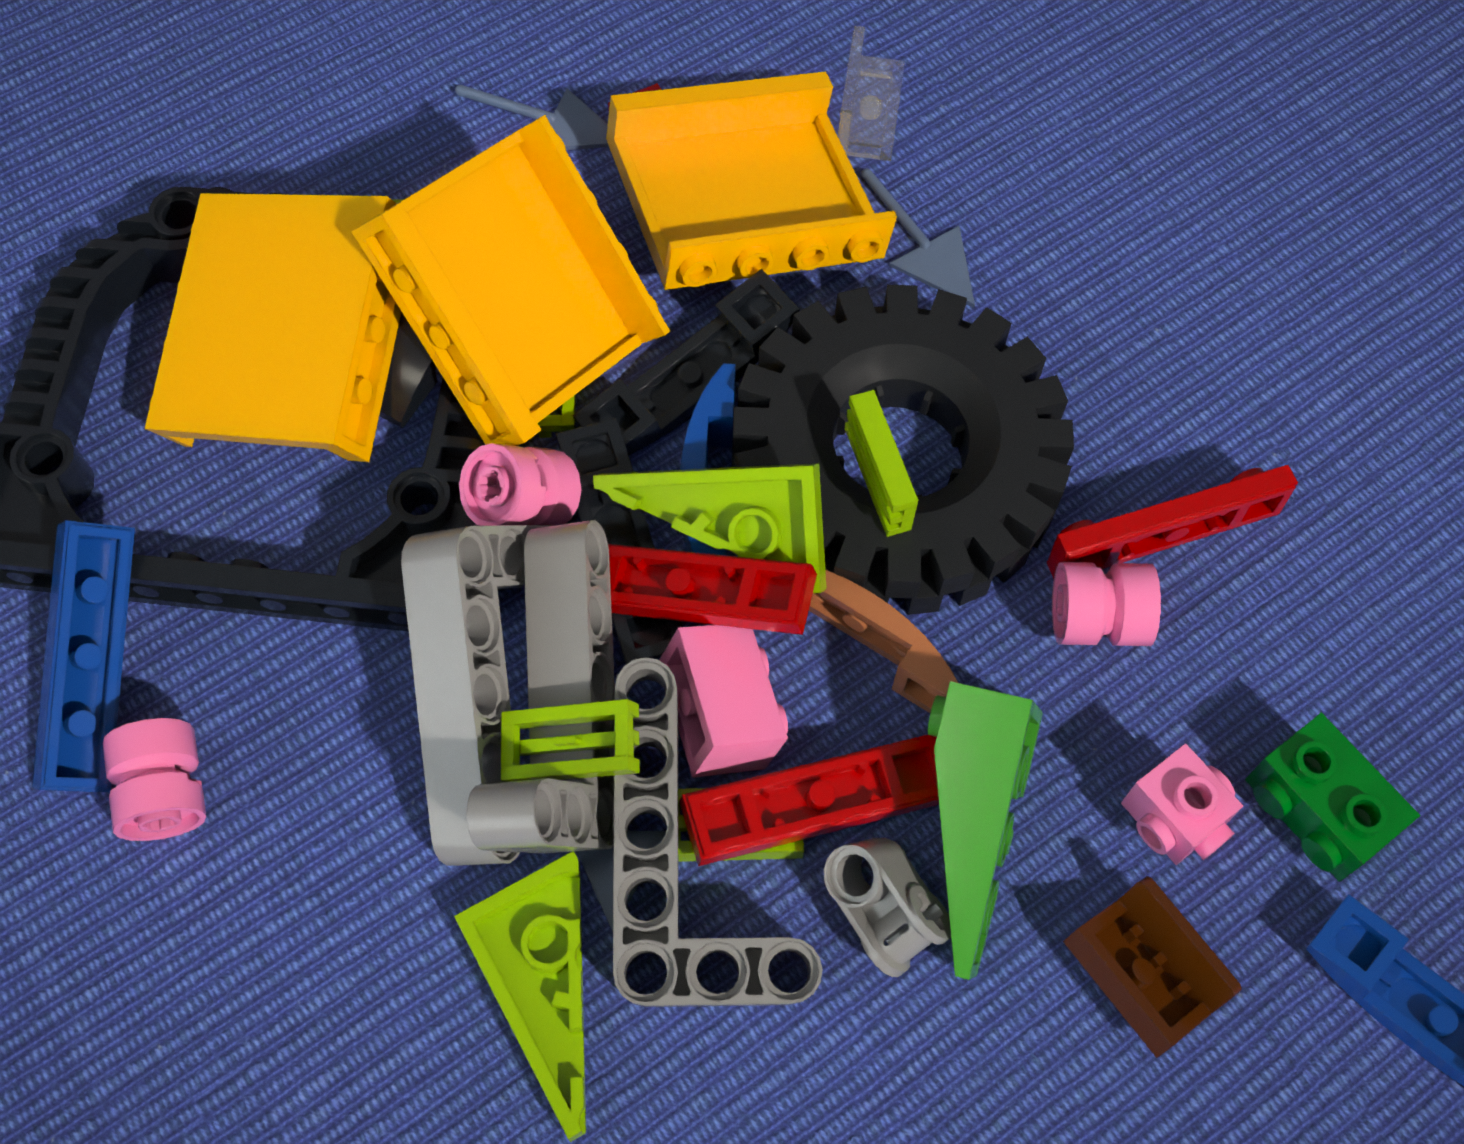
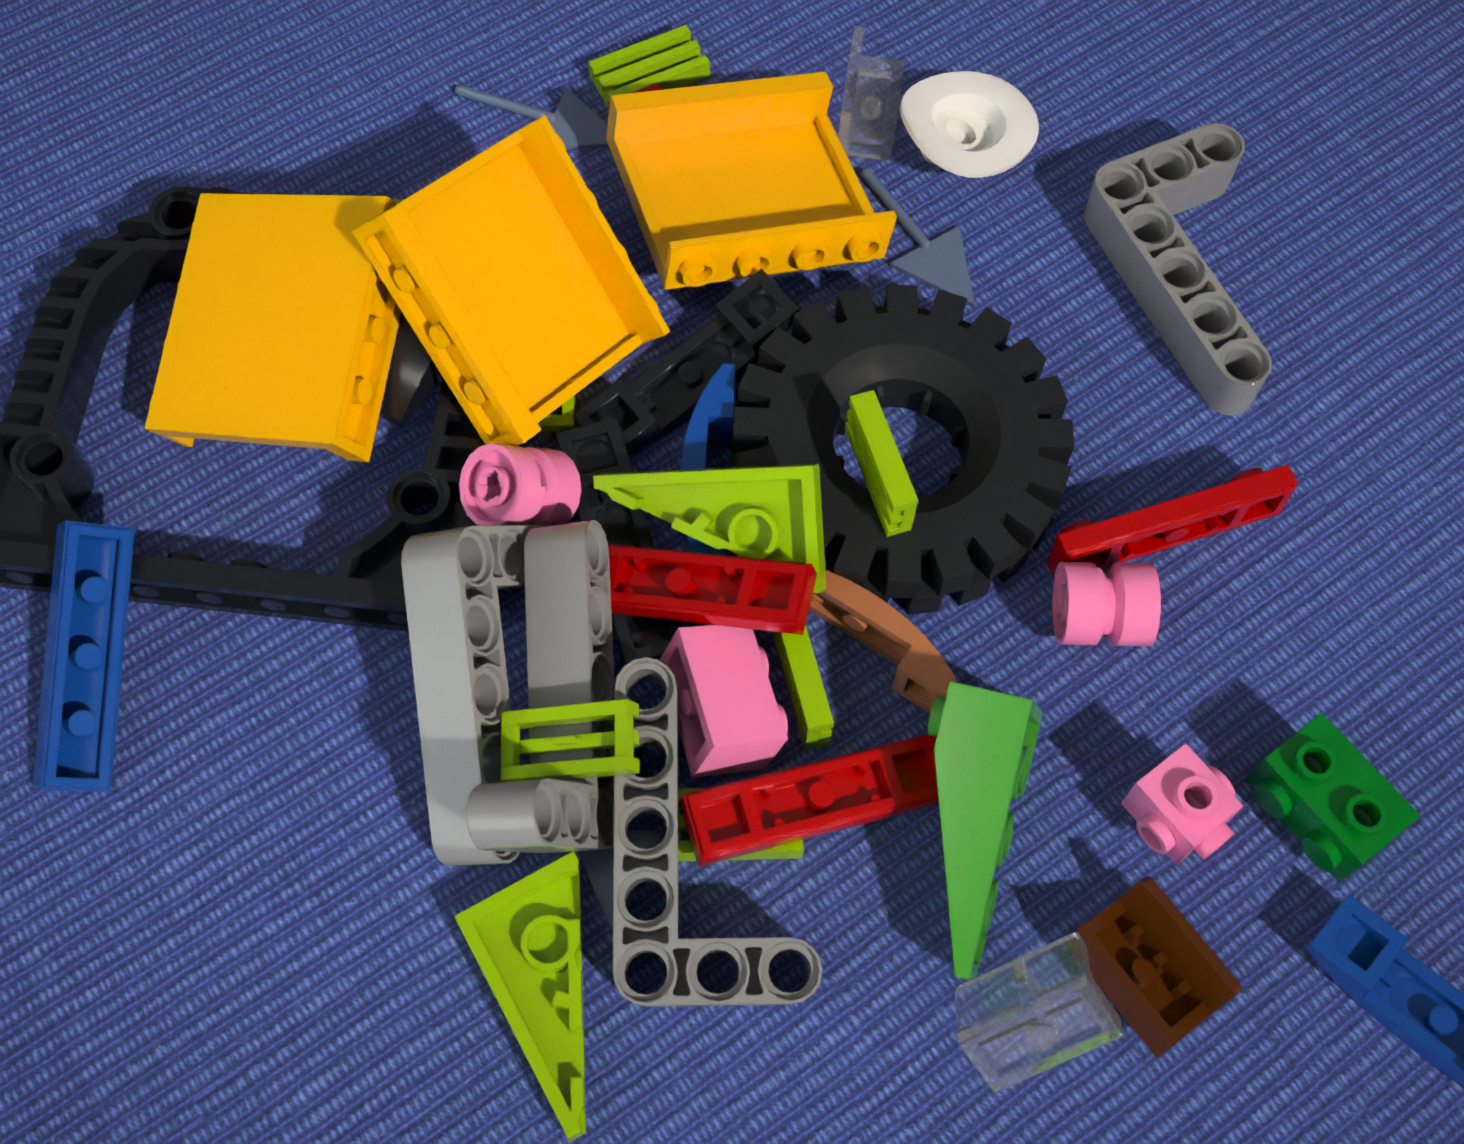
bright pink wheel [103,718,206,841] -> none
light grey piece [824,838,951,977] -> none
none -> lime tile [588,25,710,107]
none -> lime tile [772,624,834,751]
none -> white hat [899,71,1039,178]
none -> clear panel [955,932,1124,1093]
none -> light grey beam [1083,123,1272,416]

